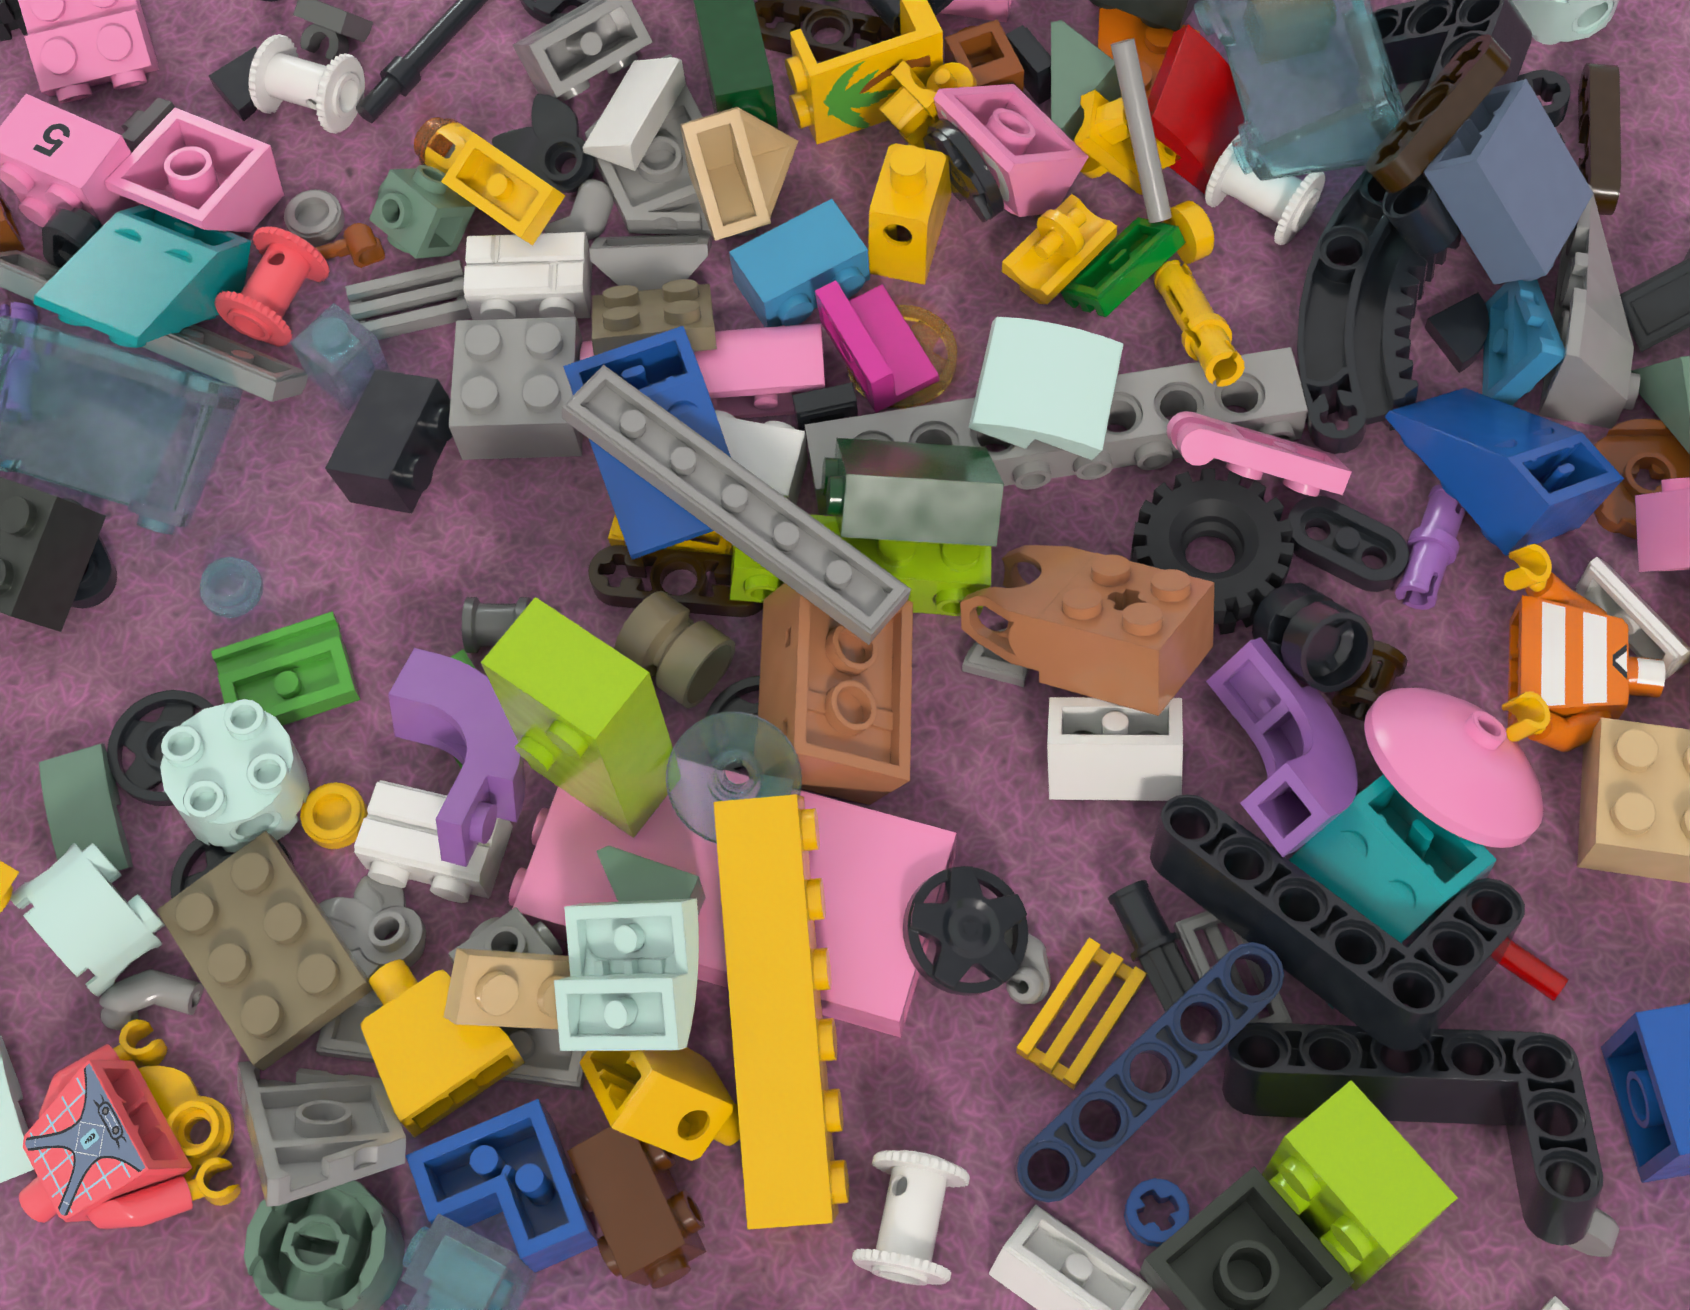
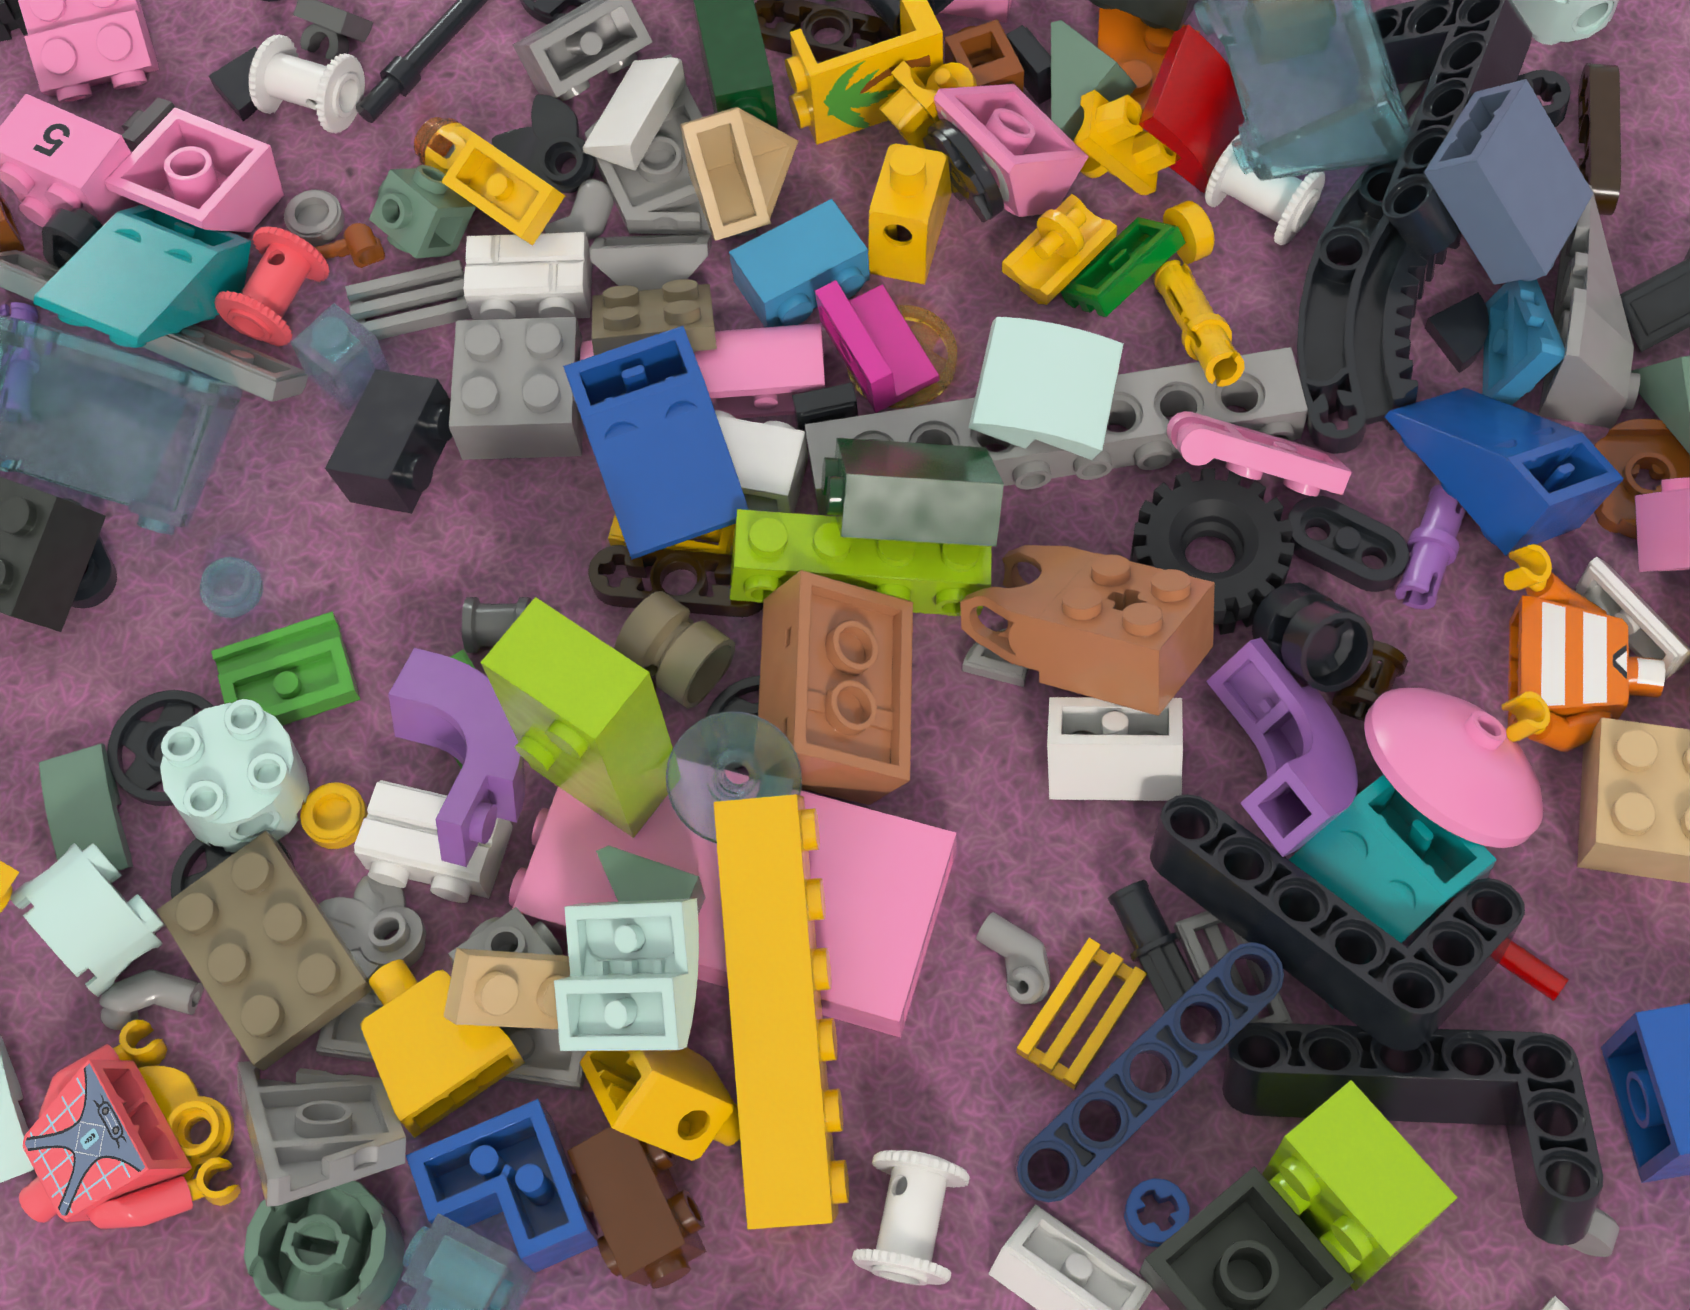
light grey tile [562,365,911,645] -> none
black wheel [903,866,1028,996] -> none
light grey bar [1111,38,1172,223] -> none
dark brown beam [1366,34,1511,193] -> none

